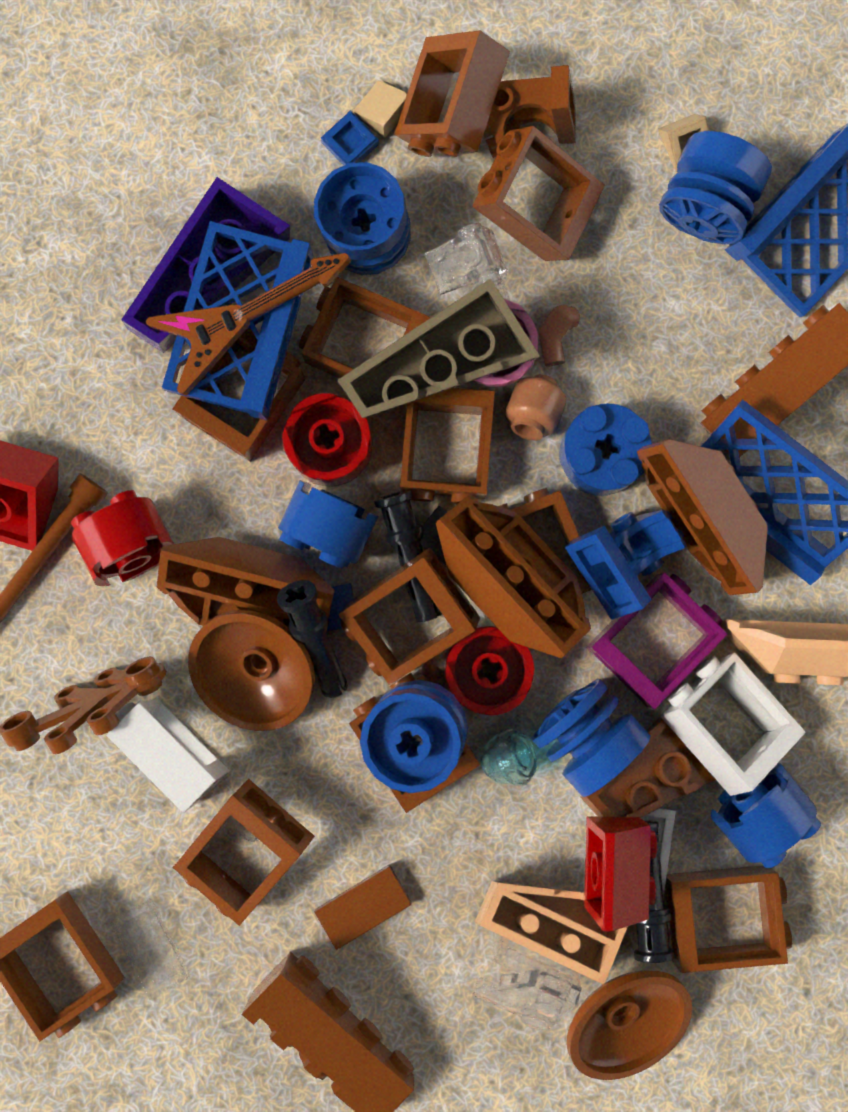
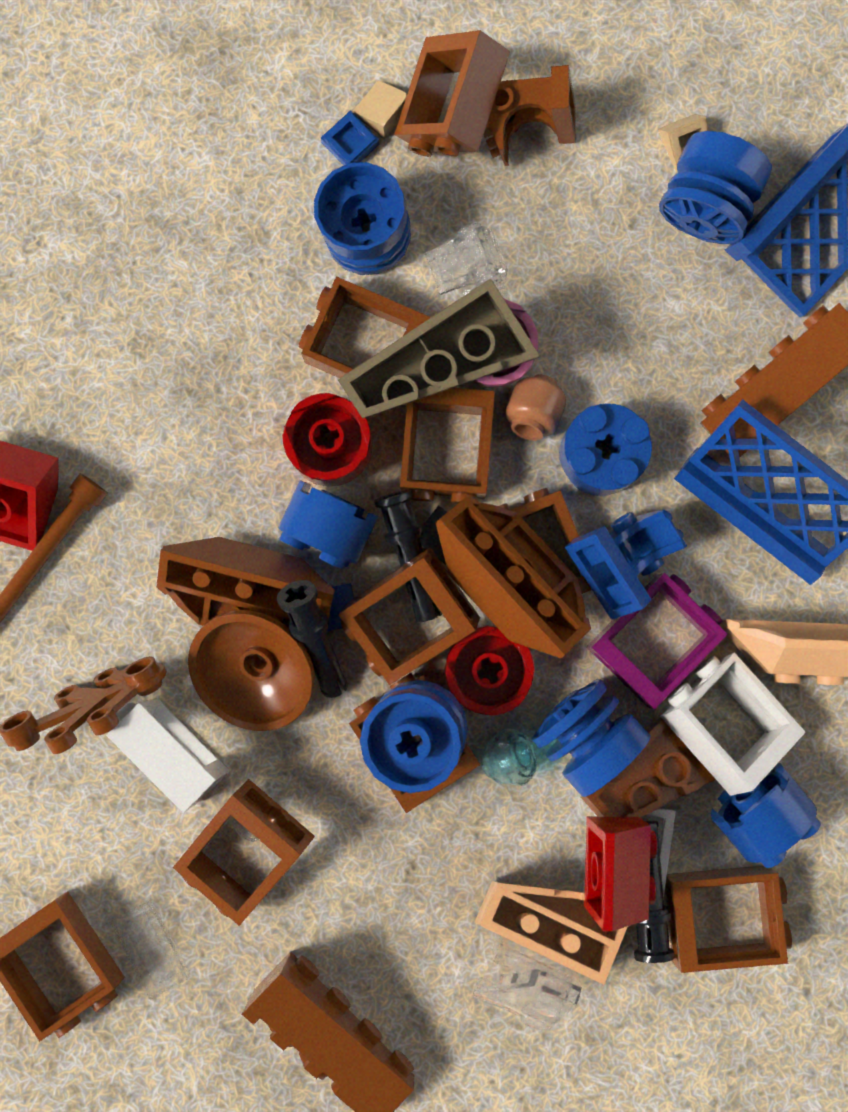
red brick [71,490,174,587] -> none
dark purple wedge [121,177,290,353] -> none
dark orange piece [146,253,351,395] -> none
blue fence [162,221,314,421] -> none
dark orange window [173,328,306,462] -> none
dark orange tile [314,864,412,950] -> none
dark orange window [472,126,605,261] -> none
nougat arm [539,304,580,367] -> none
dark orange dish [567,970,692,1080] -> none
dark orange wedge [637,439,768,595] -> none

